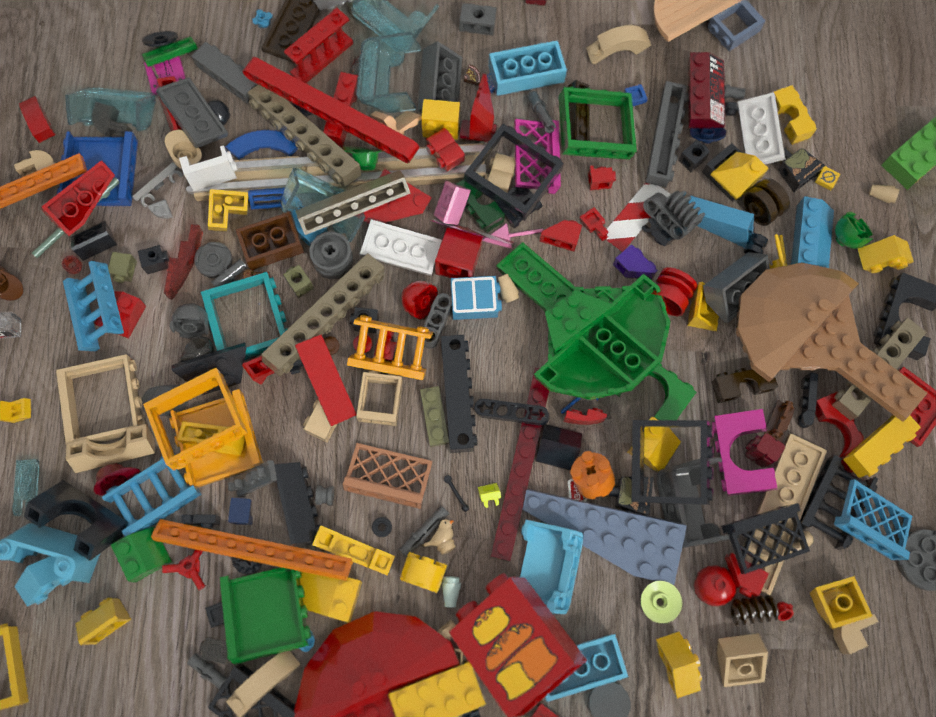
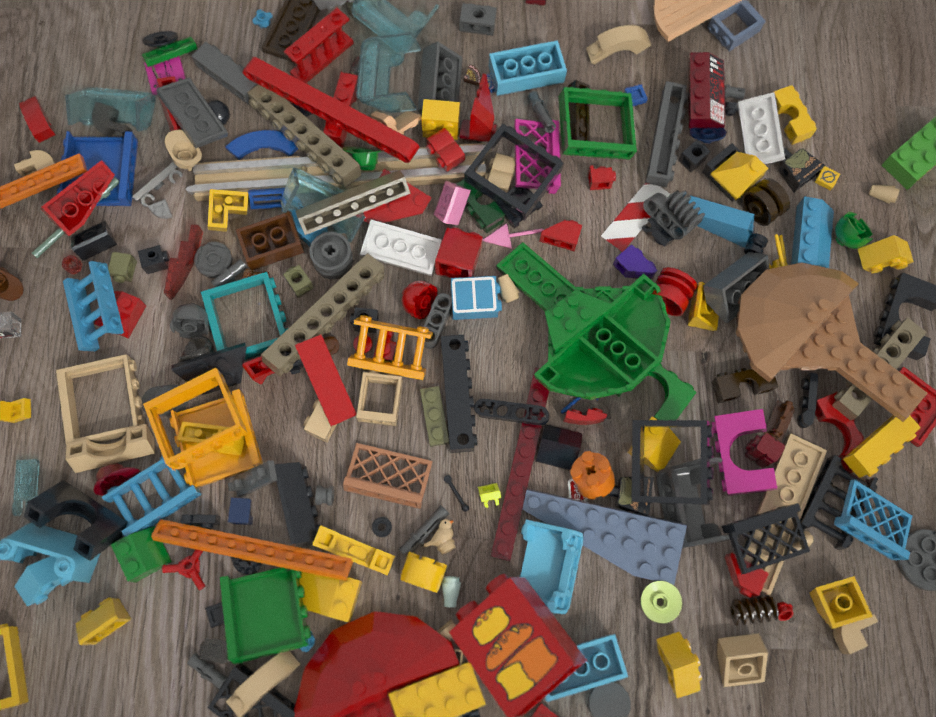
white panel [179,145,238,191] -> none
sticker [430,219,513,245] -> none
red plate [579,207,609,241] -> none
red cylinder [694,565,737,607] -> none

